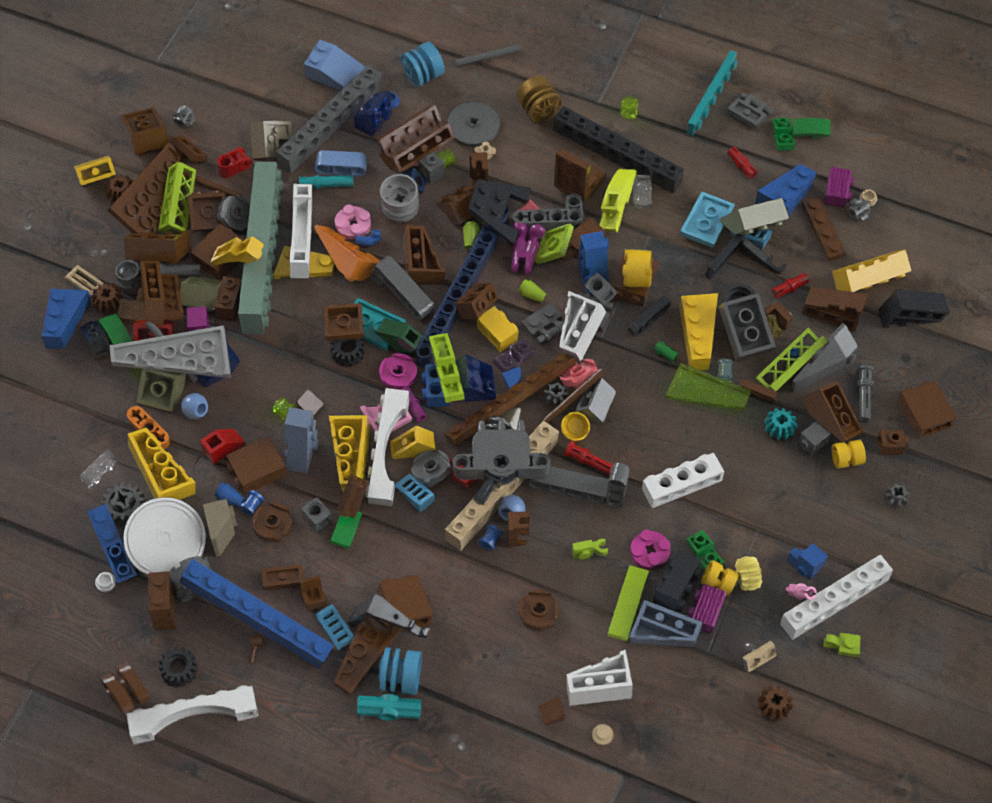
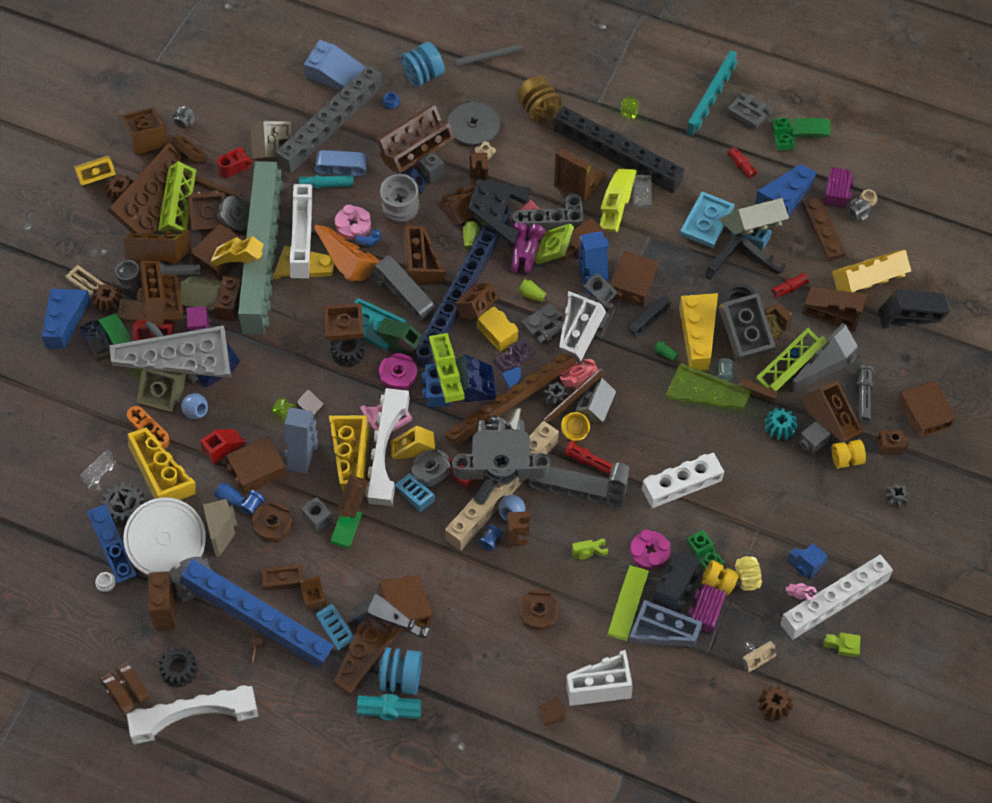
clear blue slope [354,90,392,137] -> none
magenta axle [402,387,427,422] -> none
clear neon green wheel [435,148,456,169] -> none
tan plate [592,724,613,745] -> none
yellow brick [623,249,652,288] -> none

